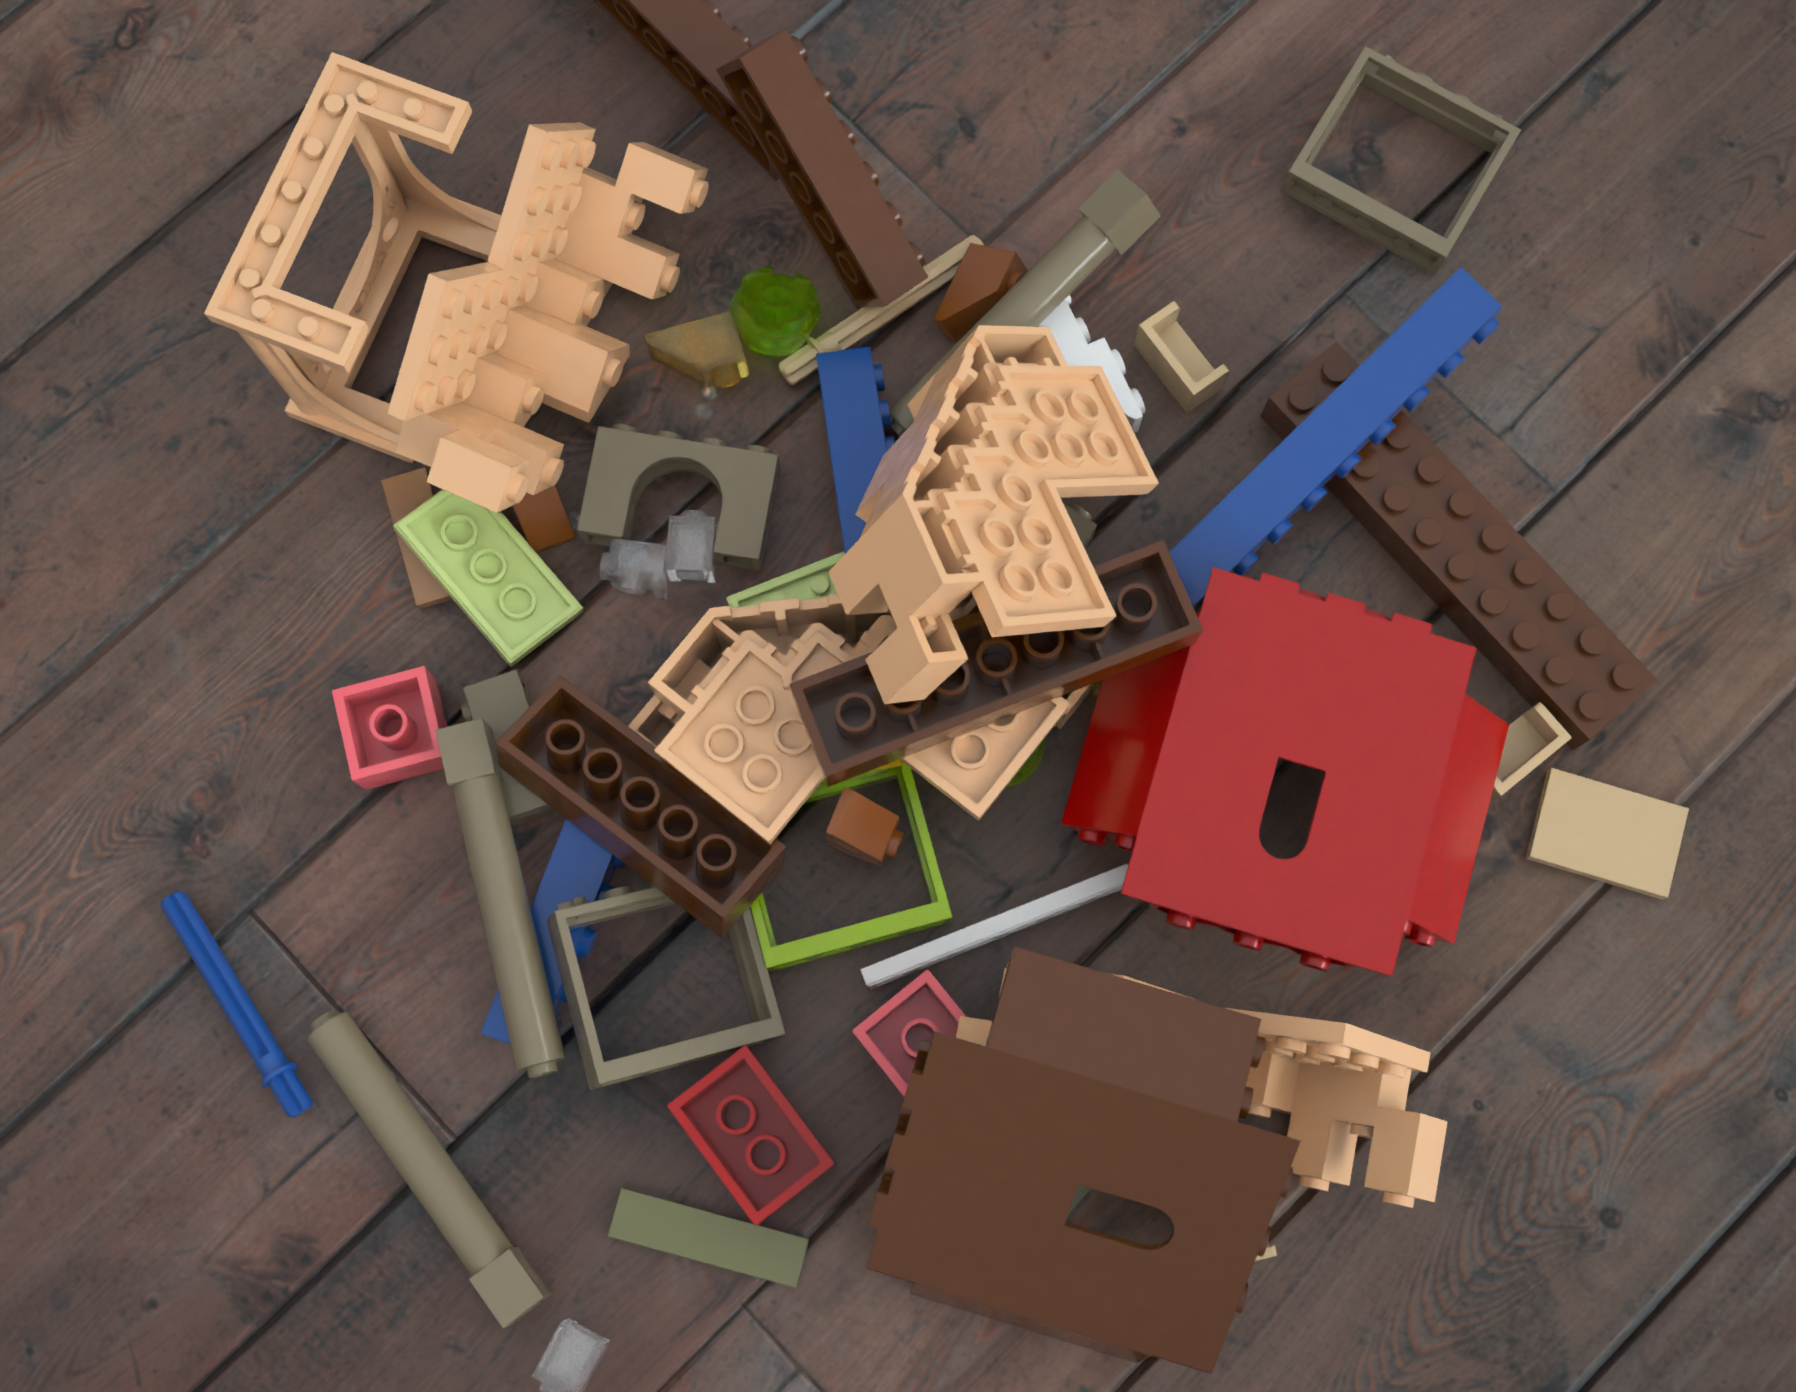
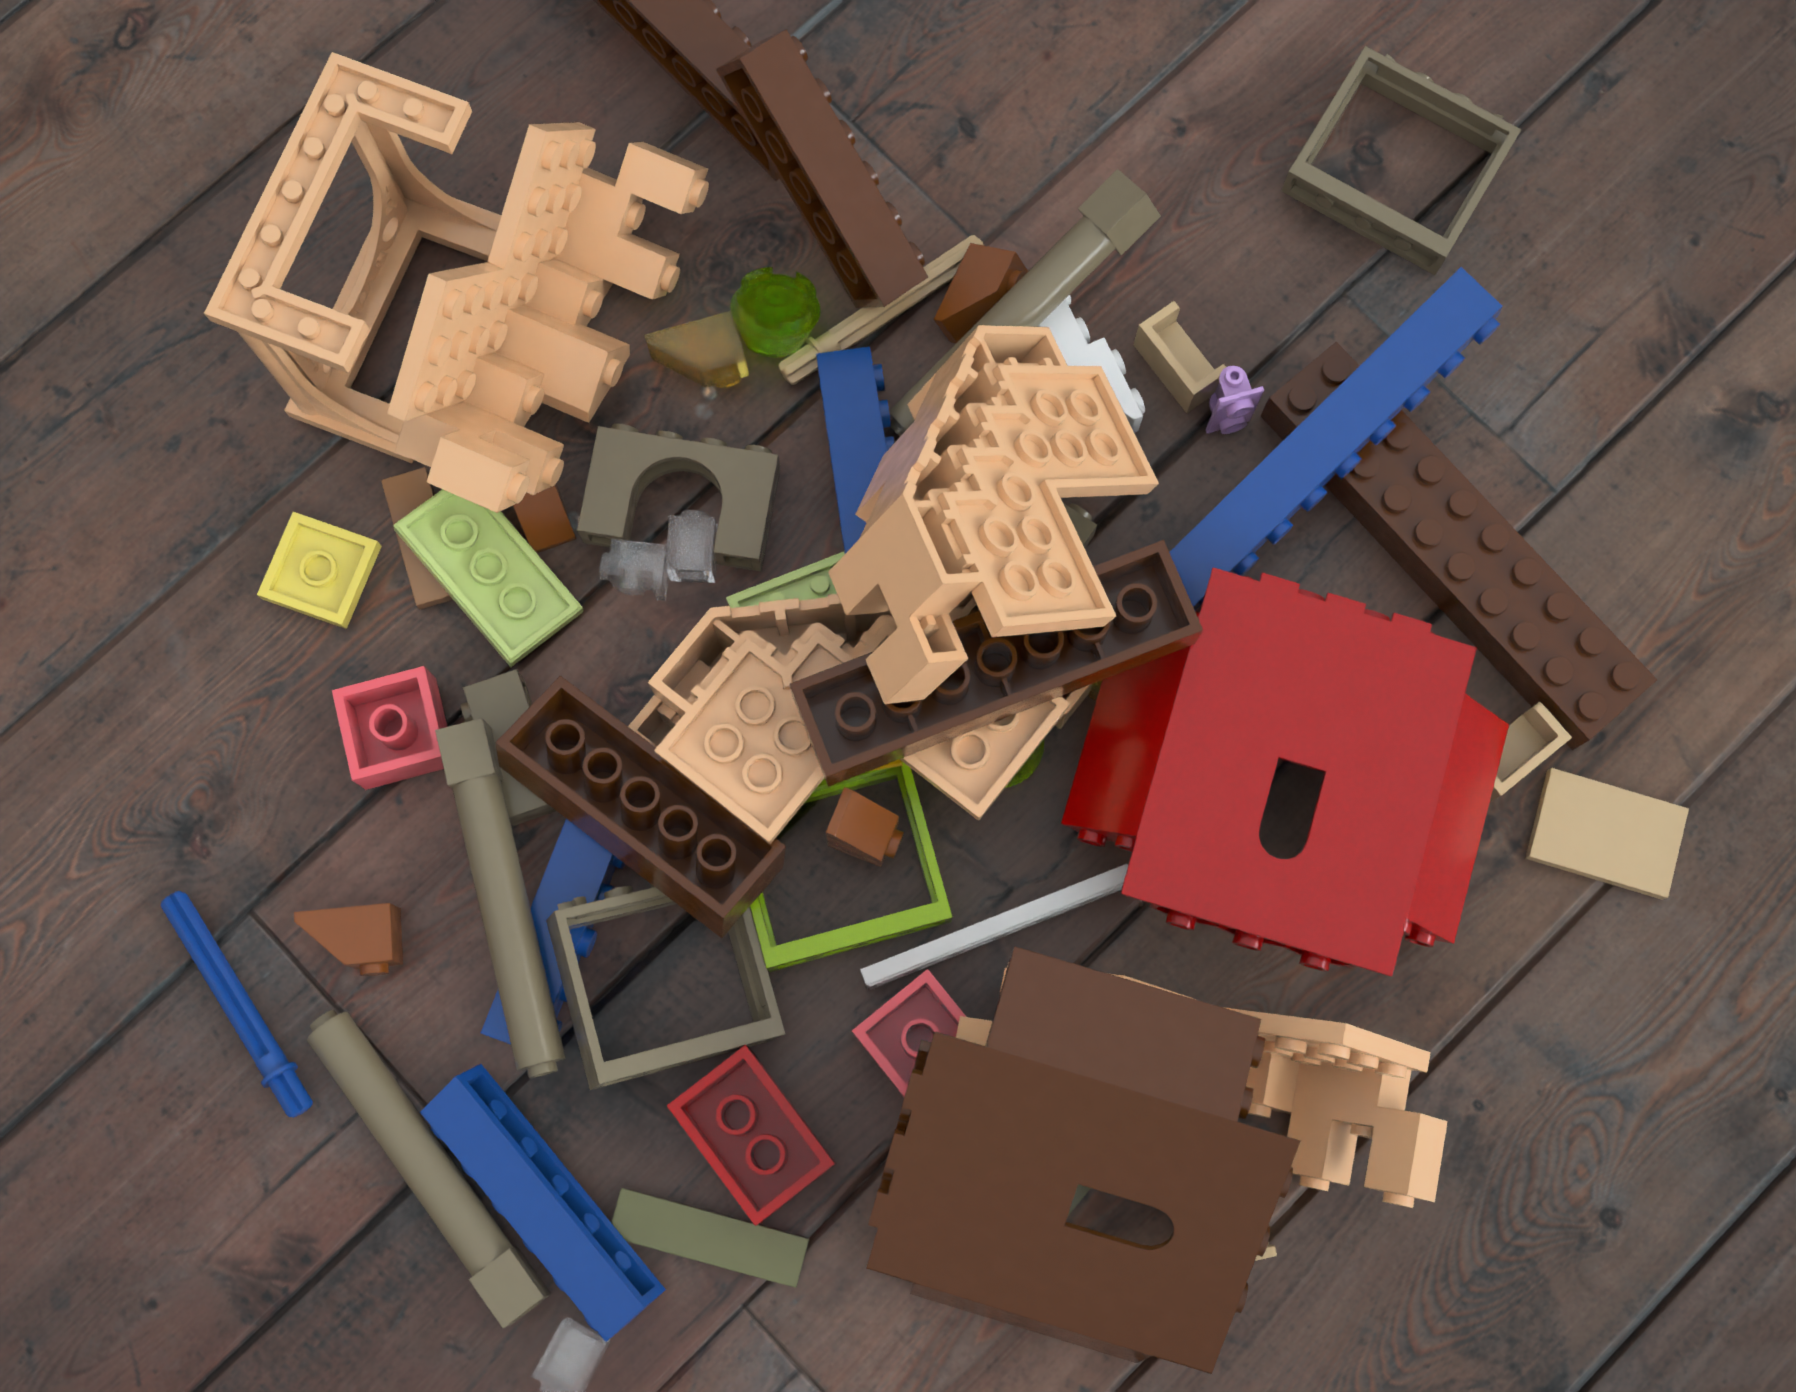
none -> light yellow plate [257,512,382,629]
none -> dark orange slope [294,903,403,976]
none -> blue brick [420,1064,666,1342]
none -> lavender hinge [1206,366,1264,434]

